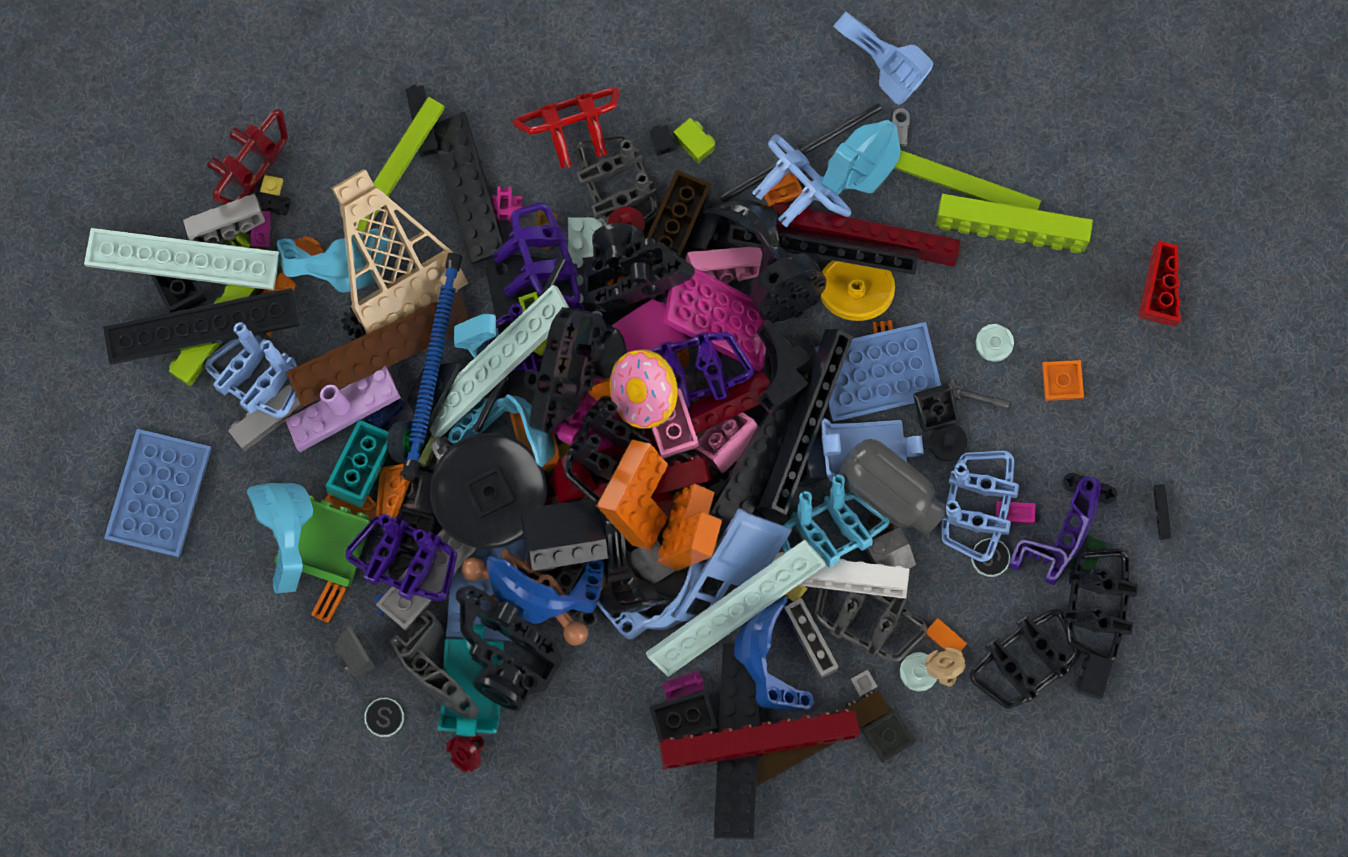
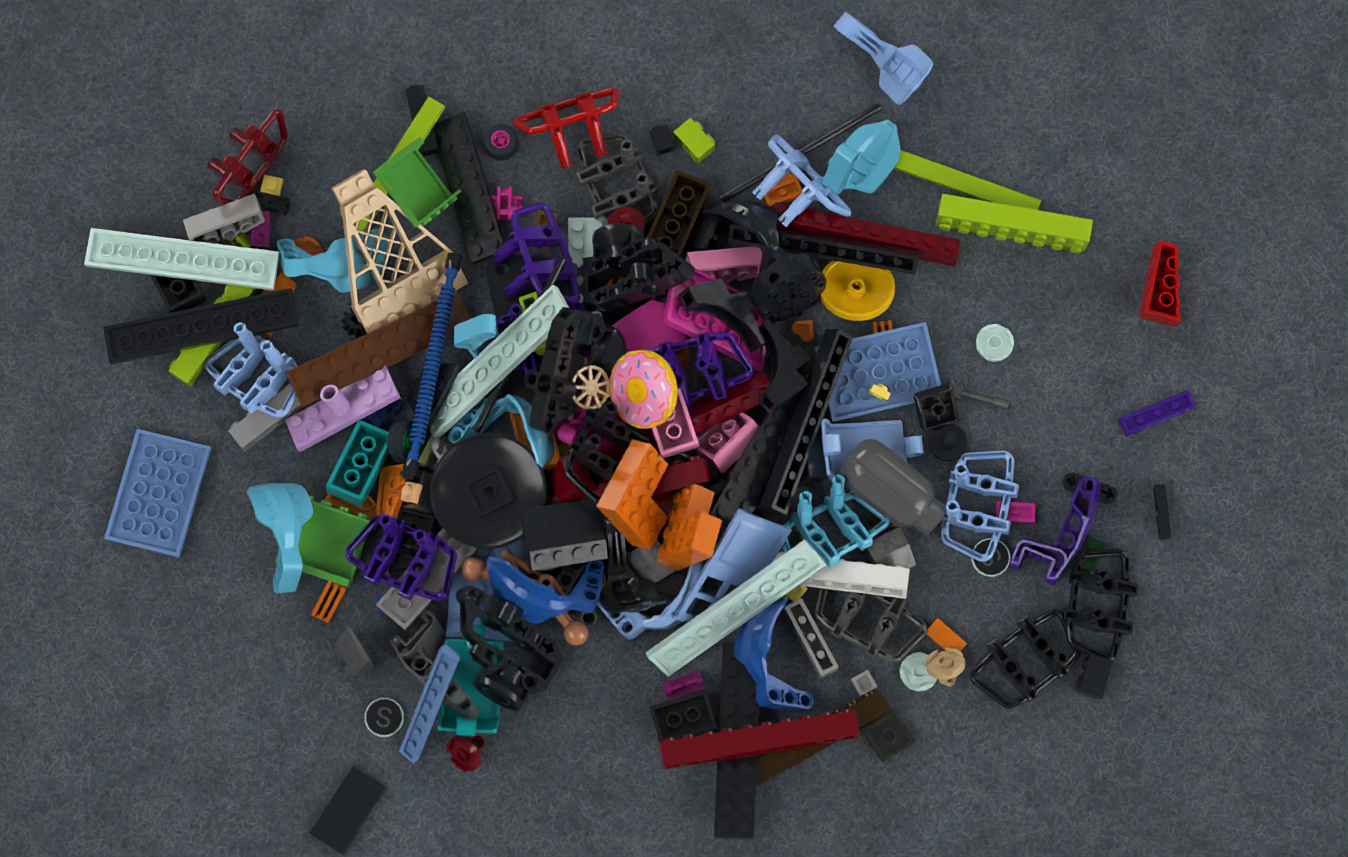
light grey piece [892,108,910,147] -> none
orange plate [1042,360,1084,401] -> none
none -> black tile [309,766,387,855]
none -> bright green panel [373,137,461,227]
none -> medium blue plate [399,644,460,763]
none -> light nougat plate [400,482,423,504]
none -> black wheel [484,124,518,161]
none -> tan wheel [572,366,610,410]
none -> black arch [678,278,767,353]
none -> orange tile [791,320,814,343]
none -> light yellow plate [868,383,891,402]
none -> dark purple tile [1118,390,1196,437]

